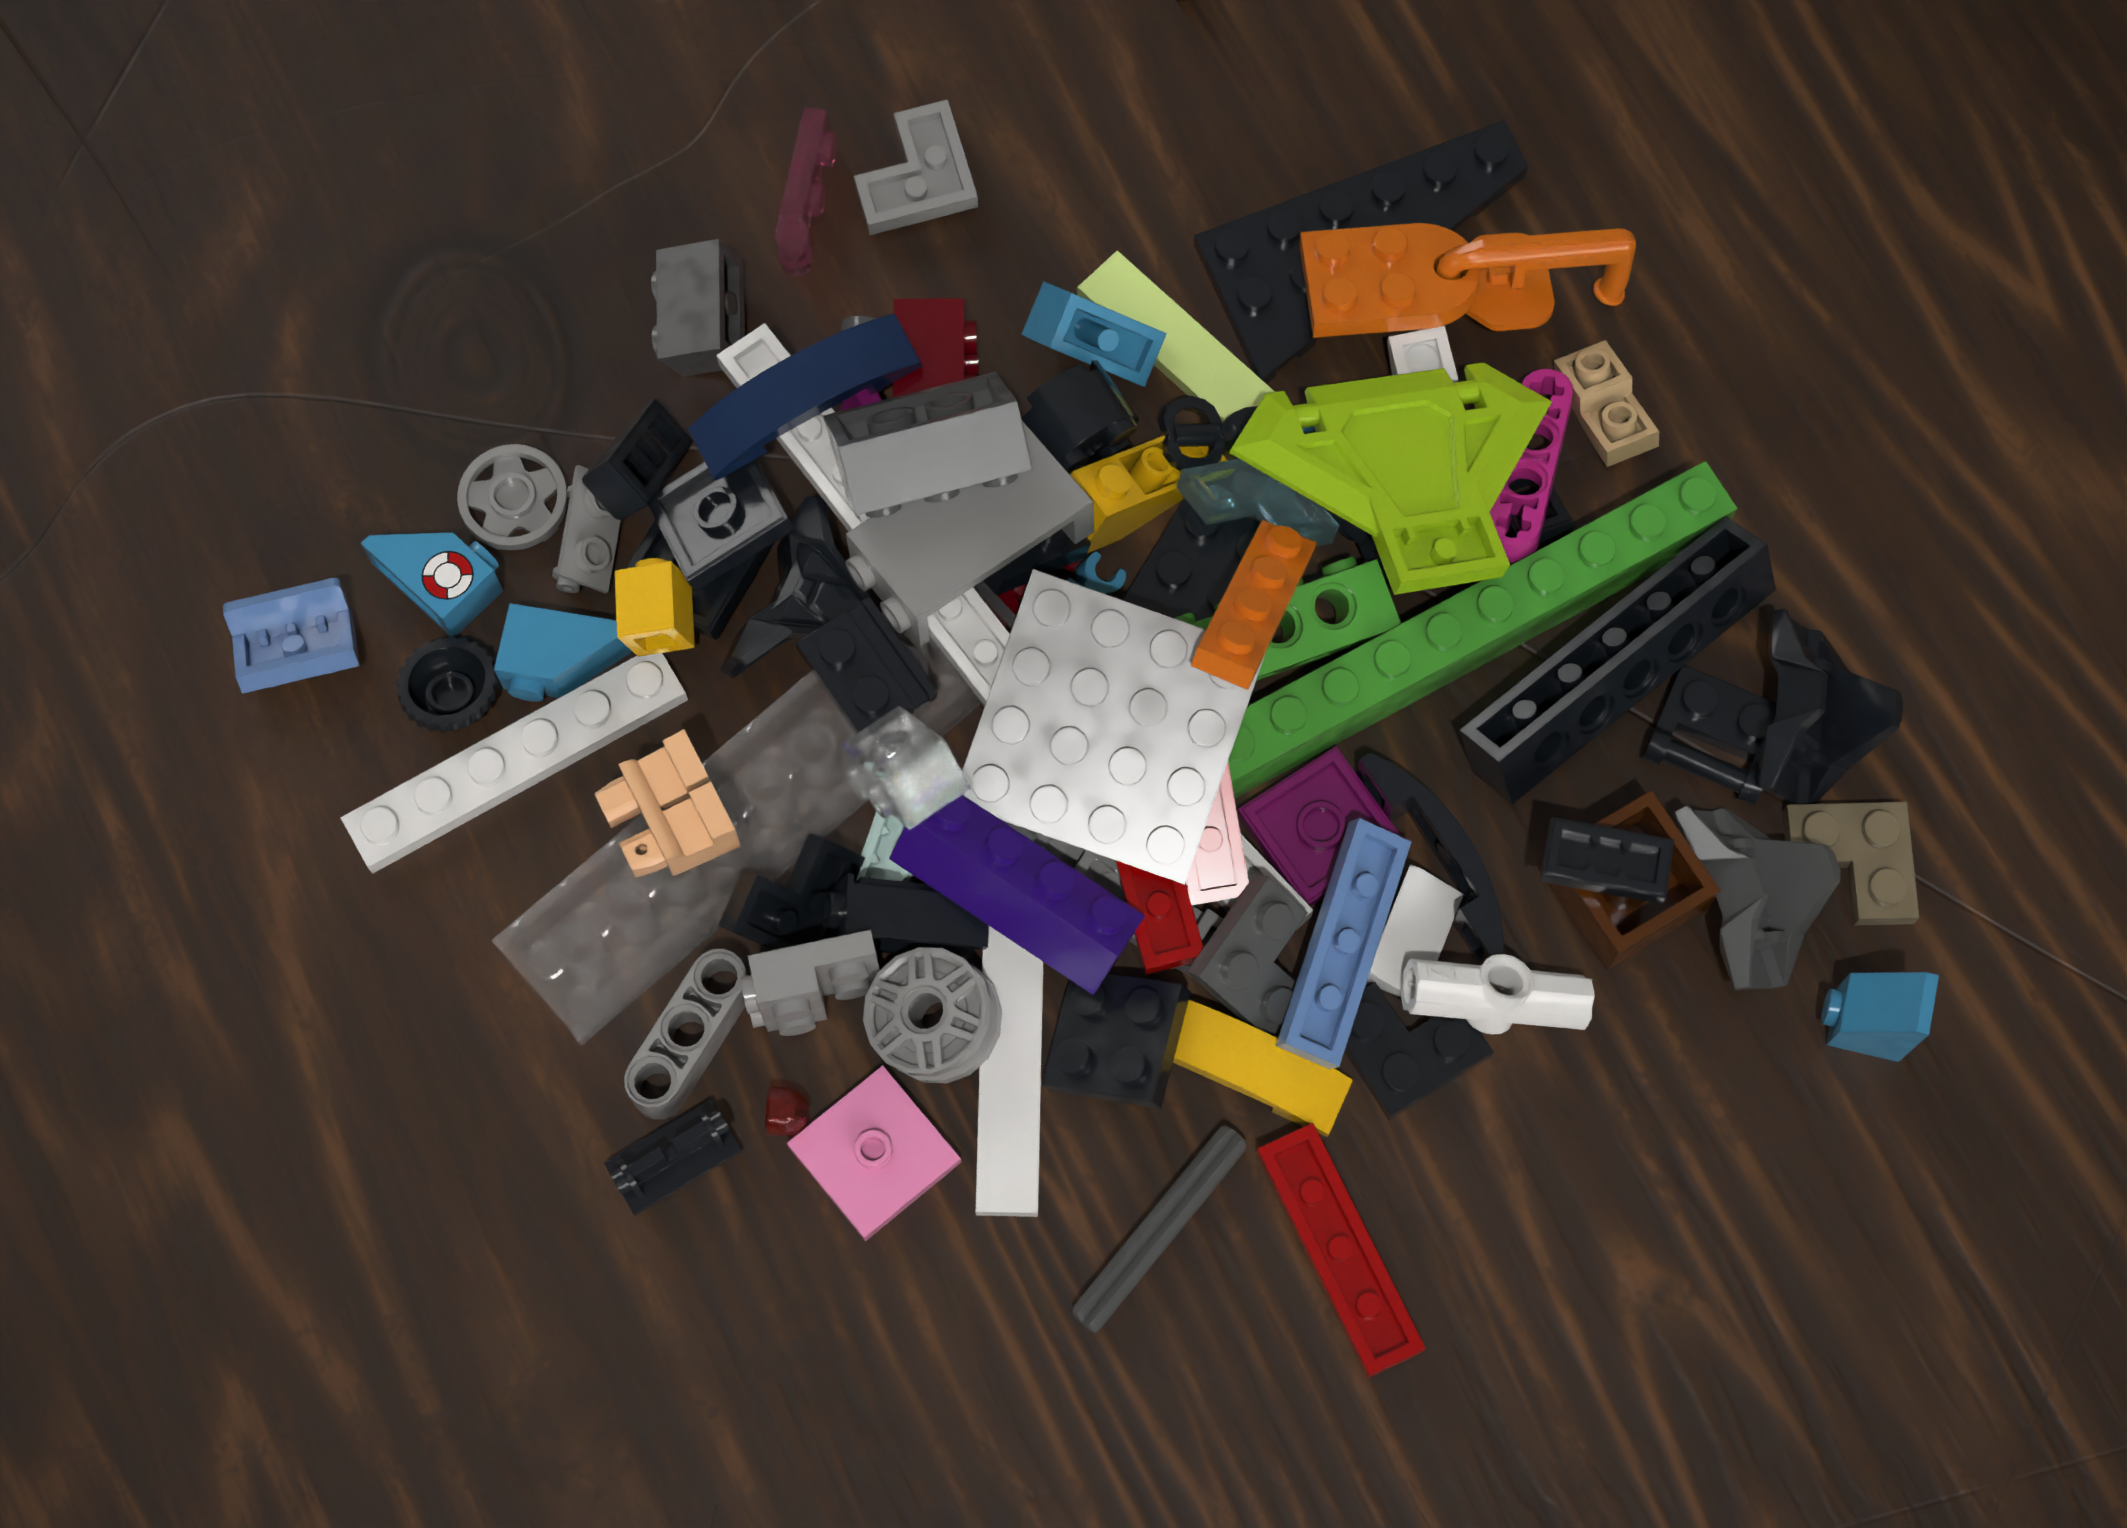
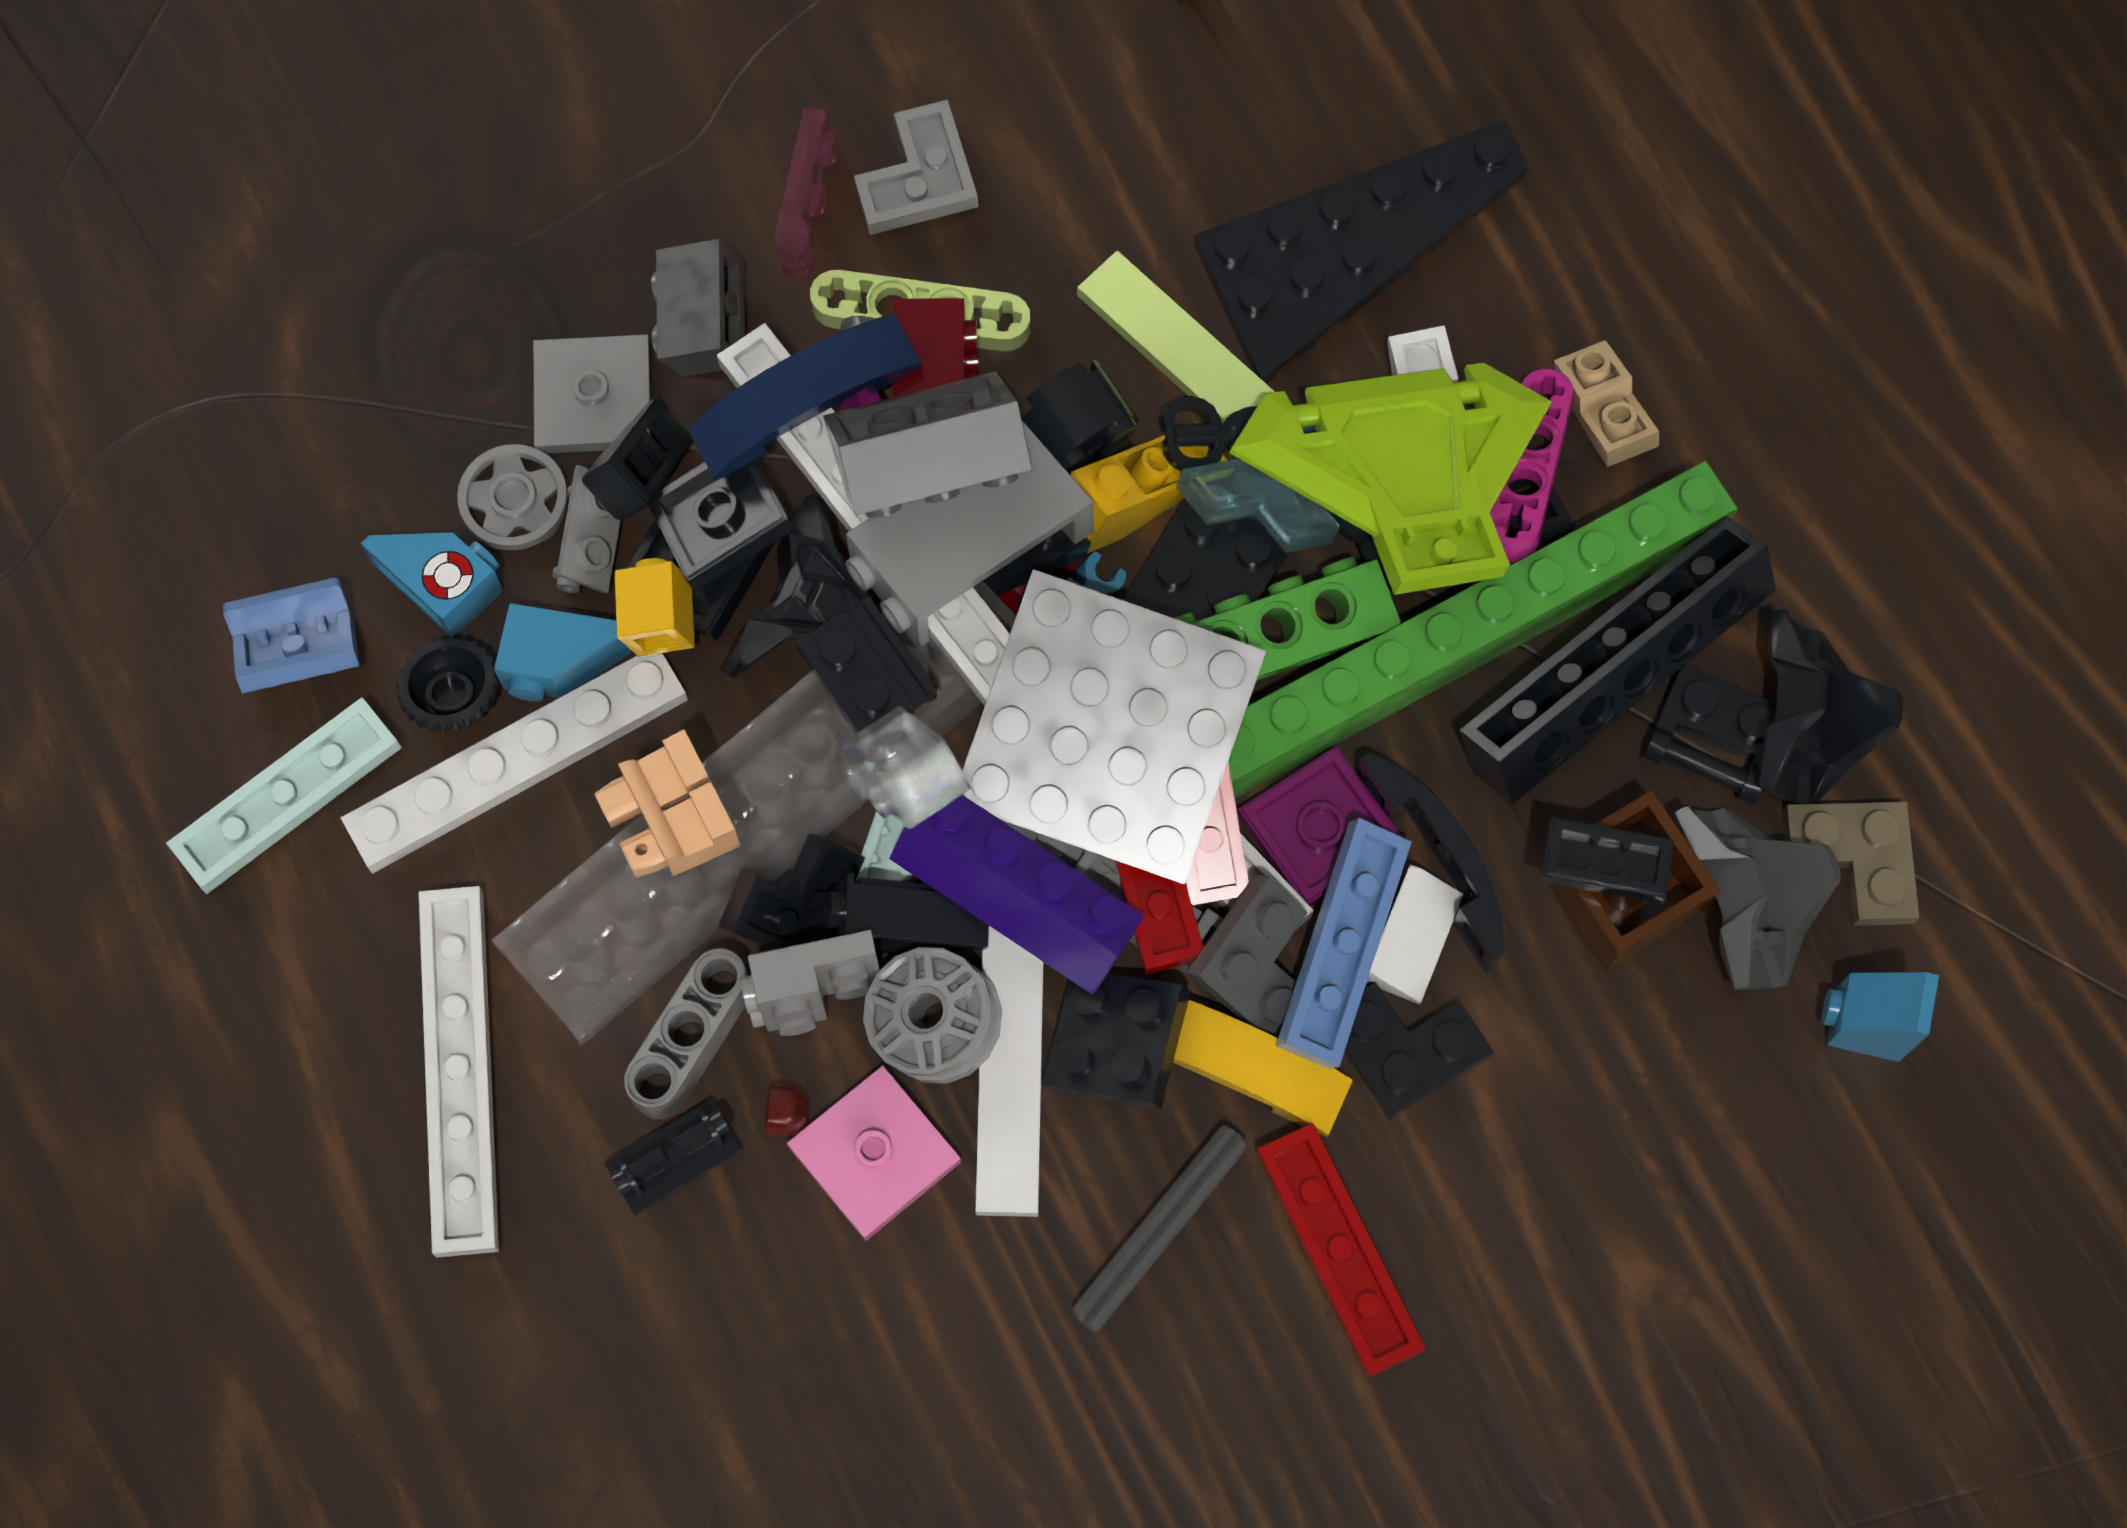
dark azure slope [1021,281,1167,387] -> none
orange plate [1190,520,1317,690] -> none
orange plate [1299,223,1636,338] -> none
white piece [1401,954,1595,1035] -> none
none -> light aqua plate [166,697,401,894]
none -> white plate [419,886,499,1258]
none -> light grey plate [533,335,652,454]
none -> yellowish green beam [810,270,1031,351]

